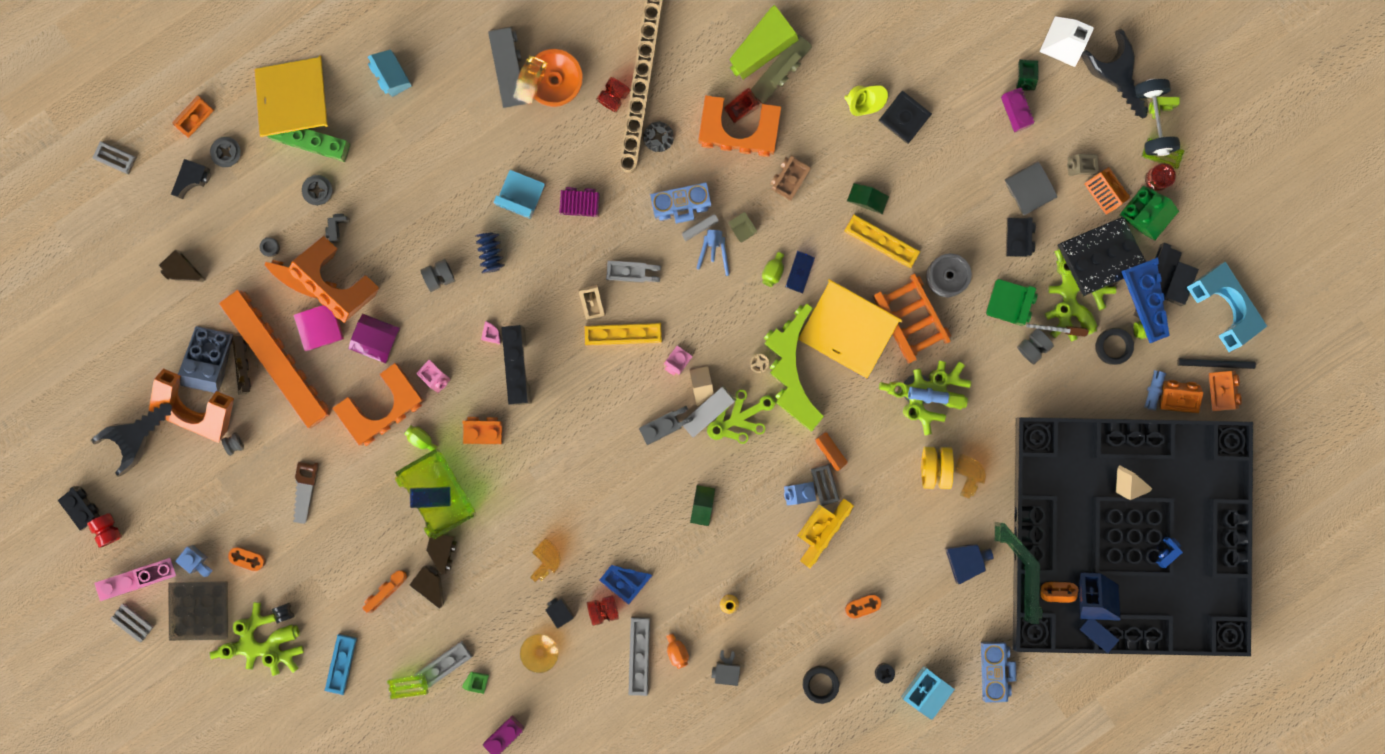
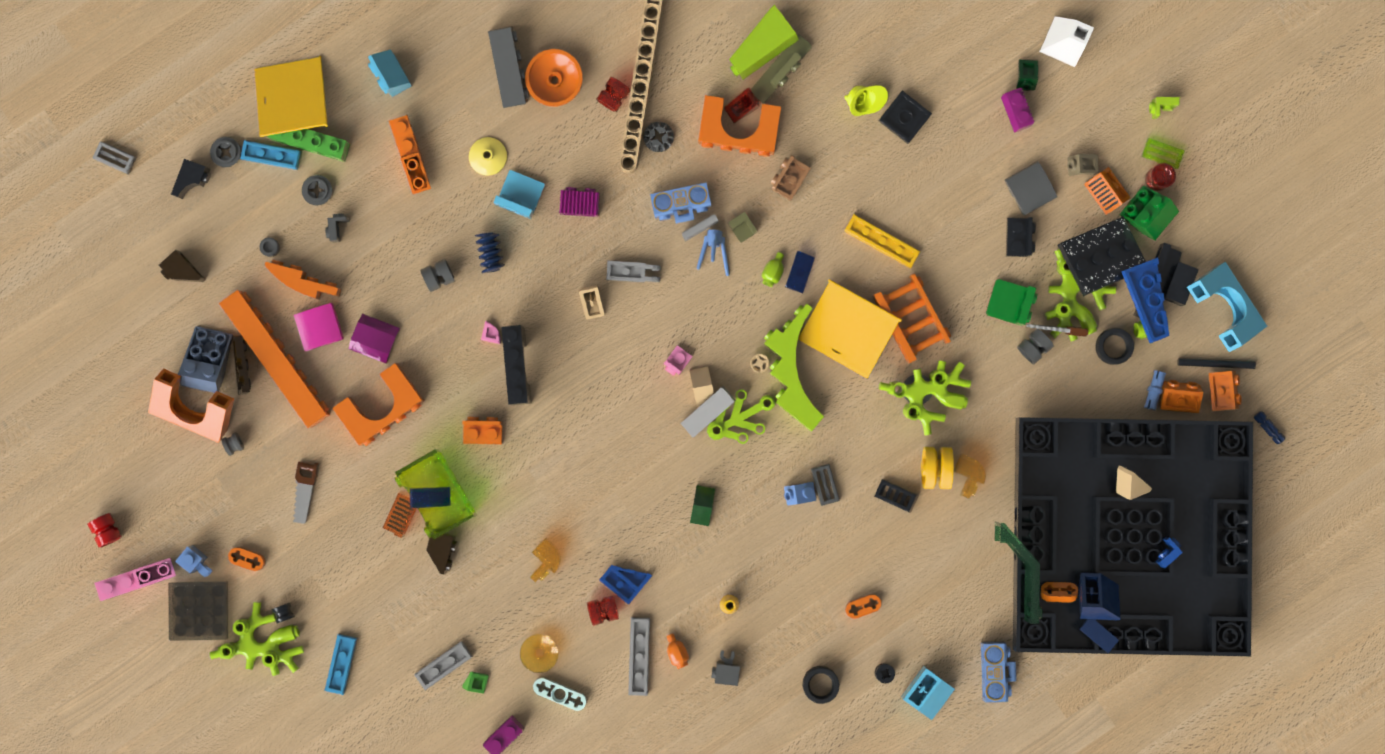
black bracket [58,486,100,531] -> none
black animal [91,403,173,477] -> none
light grey tile [110,603,153,643] -> none
orange slope [172,95,214,138] -> none
orange arch [288,236,379,323] -> none
orange hinge [362,570,408,613] -> none
clear neon green tile [387,674,429,699] -> none
lime plant [404,425,437,453] -> none
dark brown slope [409,566,444,609] -> none
bright pink bracket [416,360,451,393] -> none
clear yellow brick [513,56,548,104] -> none
black brick [545,598,575,629] -> none
yellow tile [585,323,662,345] -> none
dark grey hinge [639,406,693,445] -> none
yellow bracket [797,498,854,568] -> none
orange slope [815,432,848,471] -> none
dark green slope [847,183,889,215] -> none
medium blue pin [908,387,949,404] -> none
flat silver wheel [926,253,972,298] -> none
dark blue torso [945,544,994,585] -> none
black animal [1081,29,1148,119] -> none
black axle [1135,79,1180,156] -> none
none -> dark azure tile [240,140,301,170]
none -> clear orange panel [383,493,420,538]
none -> orange slope [389,115,431,194]
none -> light yellow dish [469,137,507,175]
none -> light aqua beam [533,677,587,711]
none -> black slope [874,479,919,513]
none -> dark blue axle [1254,411,1286,444]

